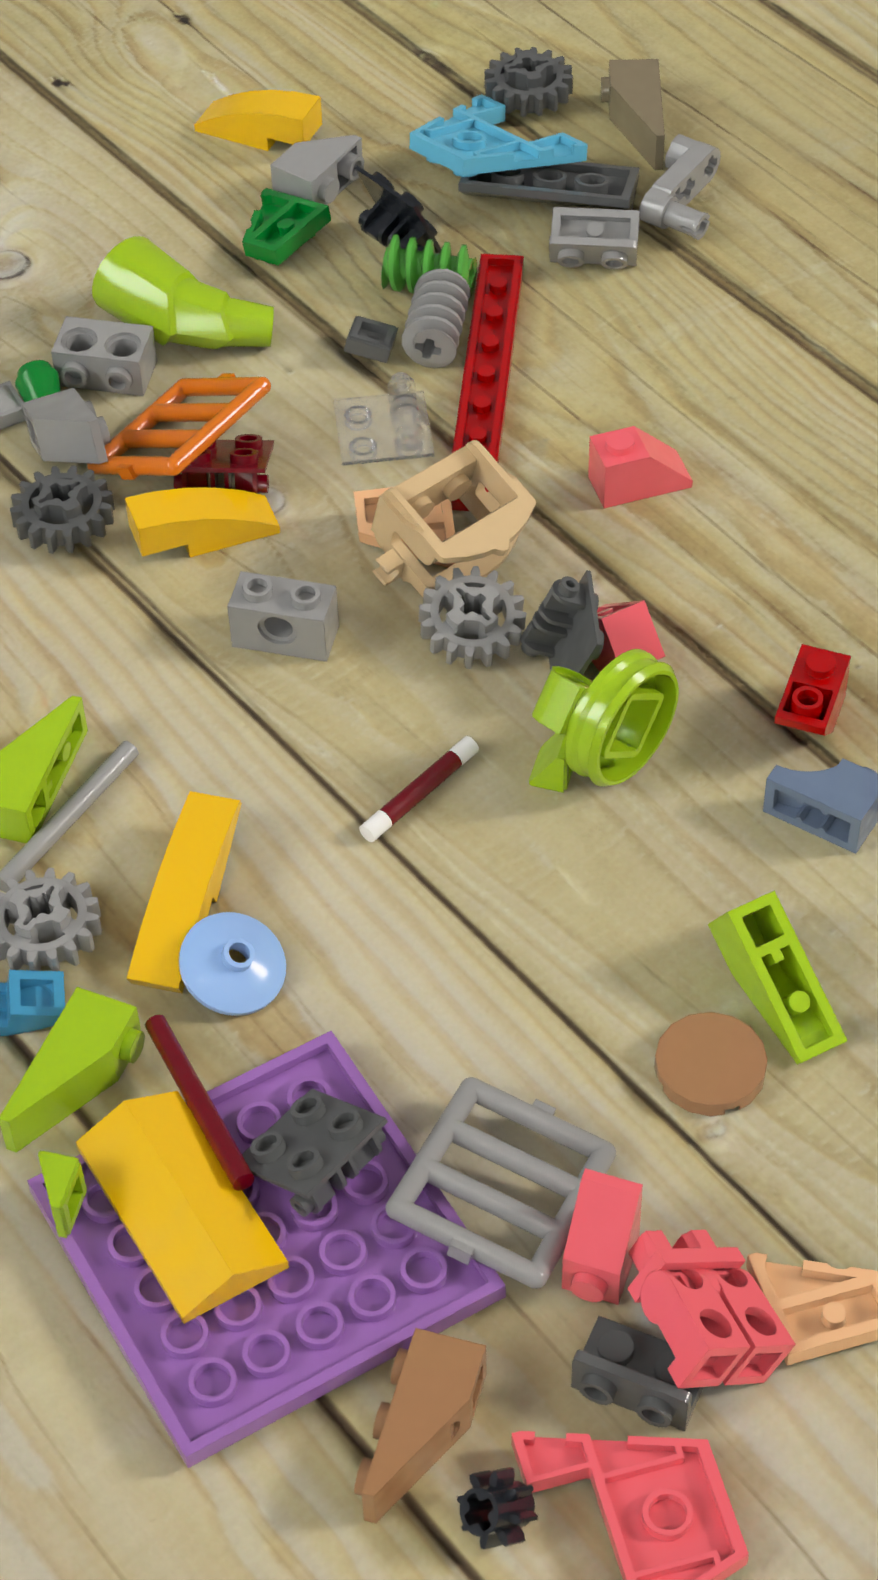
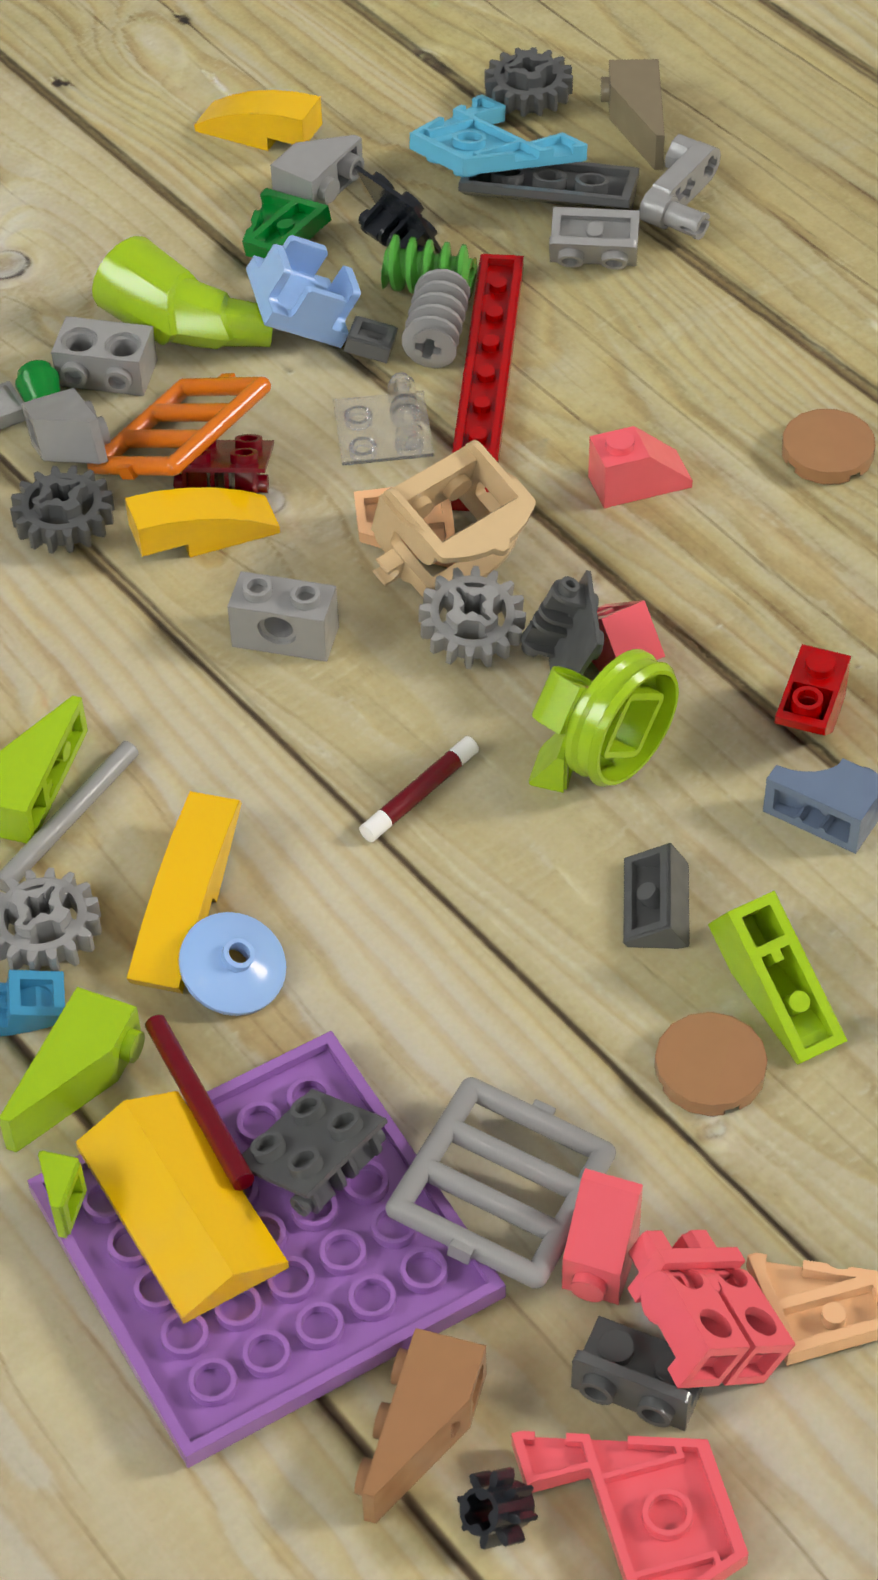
none -> light blue panel [246,235,361,348]
none -> dark grey slope [623,843,690,949]
none -> medium nougat tile [782,409,875,484]

